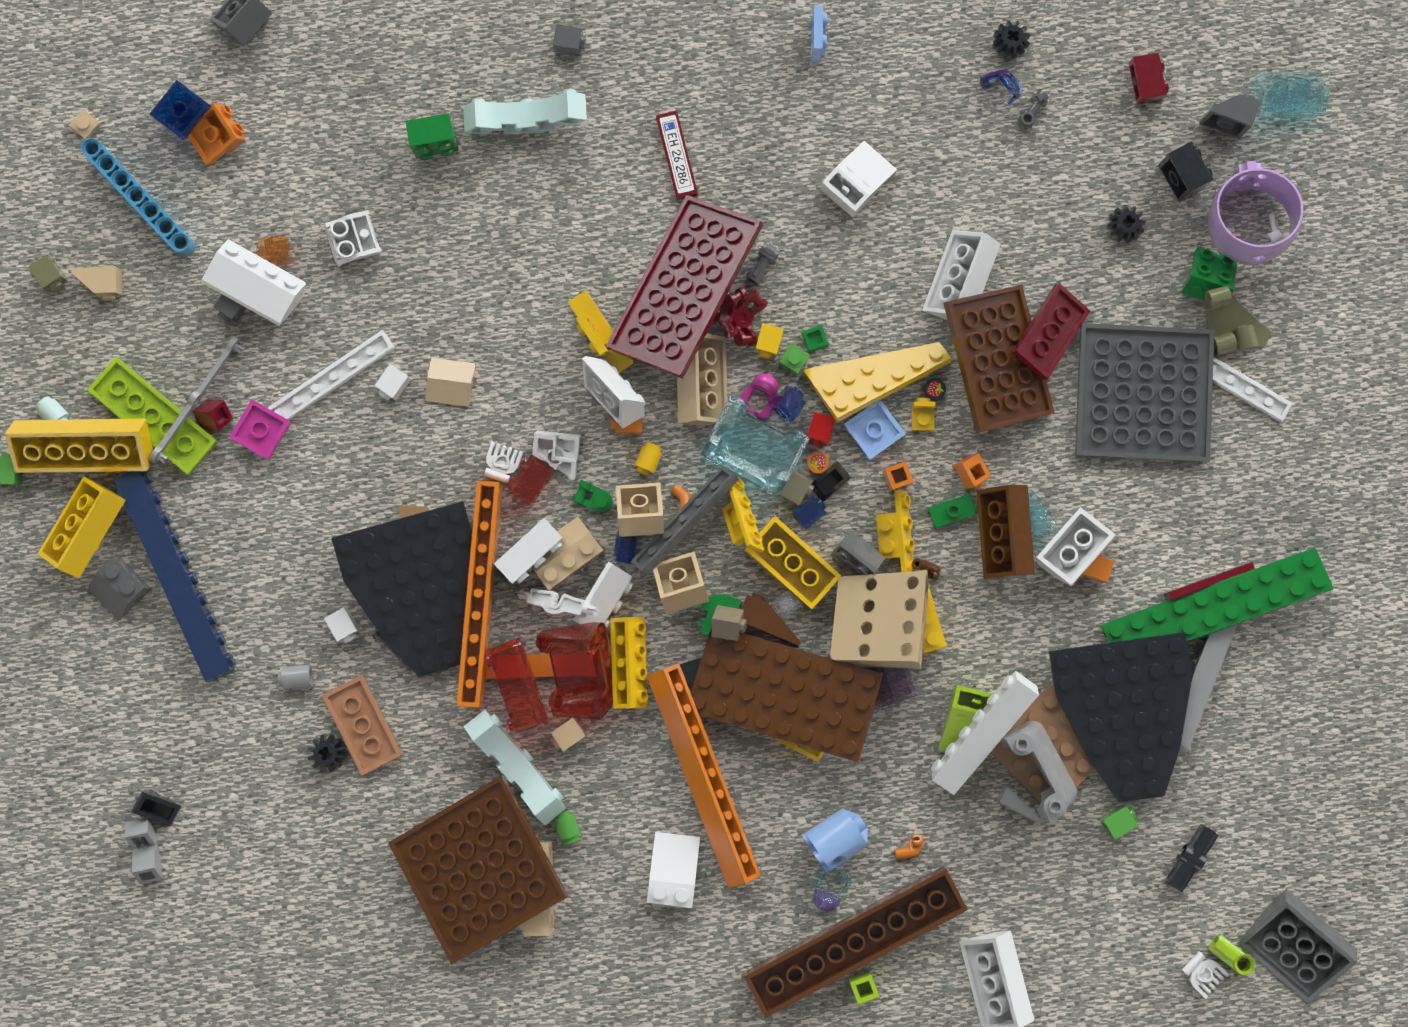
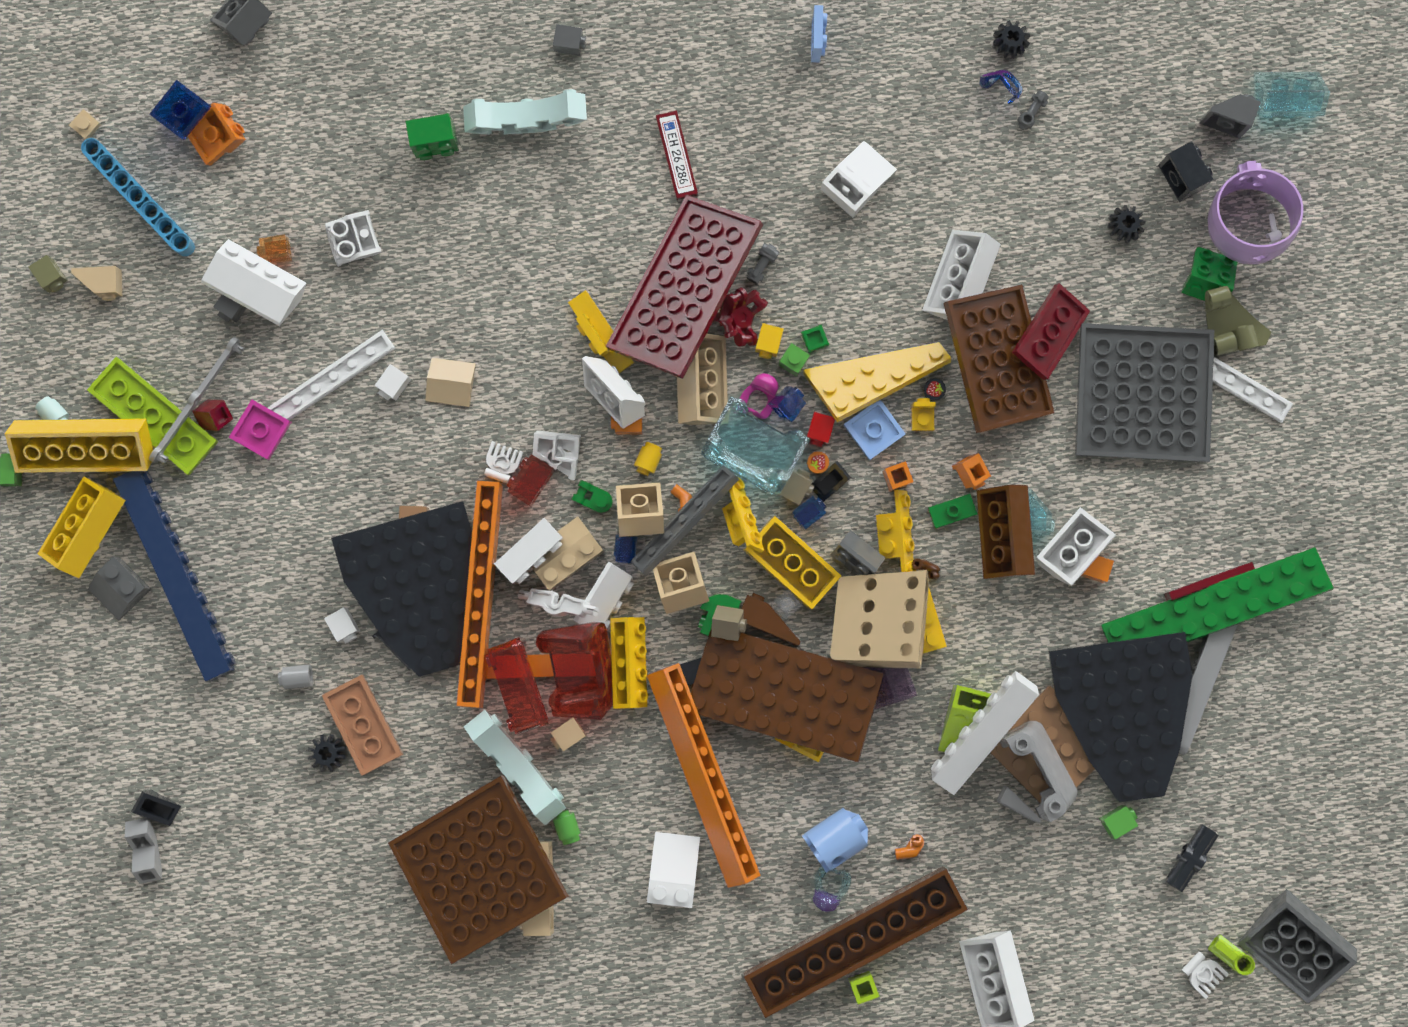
dark red brick [1128,53,1169,105] -> none

